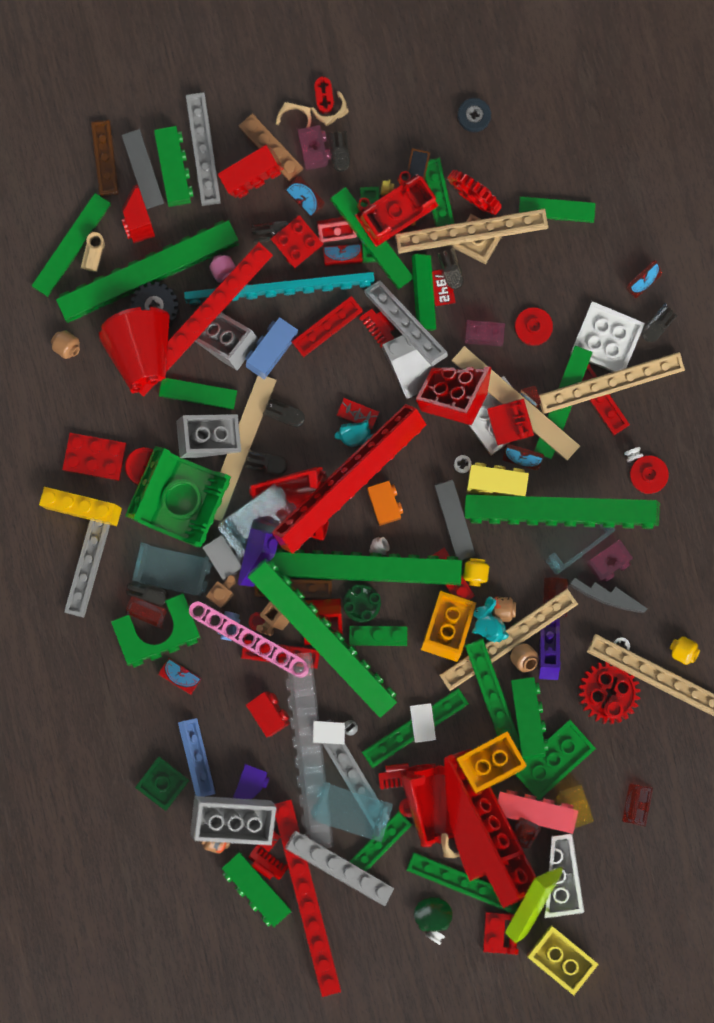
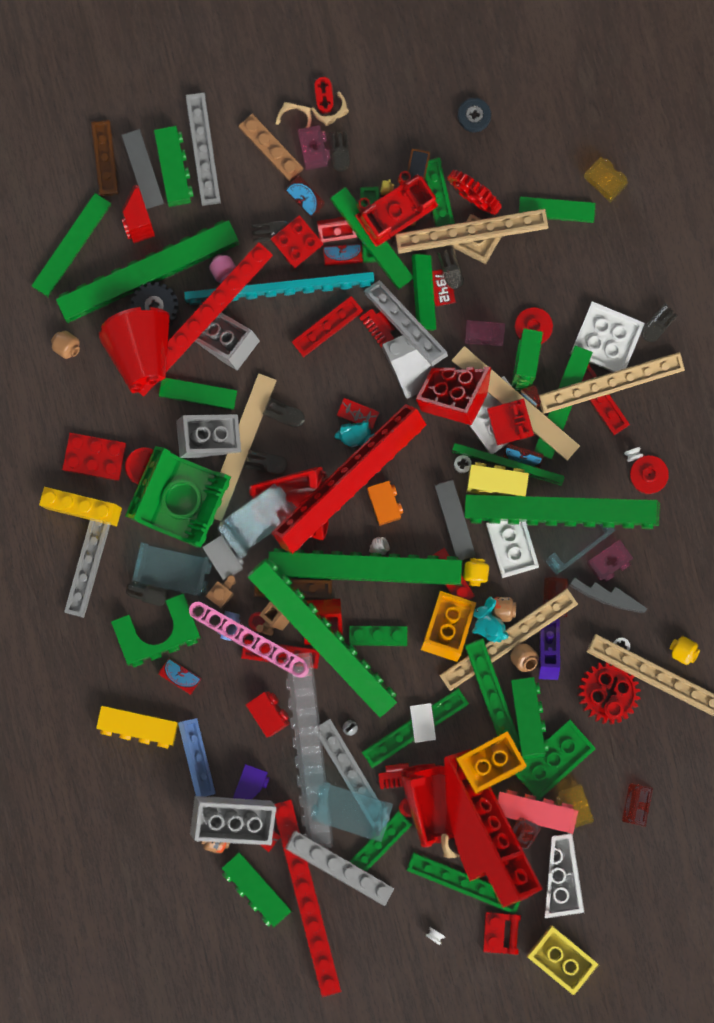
tan piece [81,232,105,272] -> none
clear red slope [126,596,167,628] -> none
dark green plate [135,757,190,811] -> none
red brick [218,145,284,198] -> none
dark purple slope [237,528,278,587] -> none
medium blue brick [245,317,298,380] -> none
red piece [248,844,289,880] -> none
white sticker [313,721,345,744] -> none
dark green dish [343,584,381,623] -> none
dark green dish [414,897,453,932] -> none
lime slope [505,867,563,943] -> none
slope [626,260,662,299] -> none
none -> yellow brick [96,706,178,749]
none -> green tile [452,443,565,486]
none -> white tile [486,521,539,578]
none -> green arch [511,329,543,393]
none -> clear yellow brick [584,157,628,203]

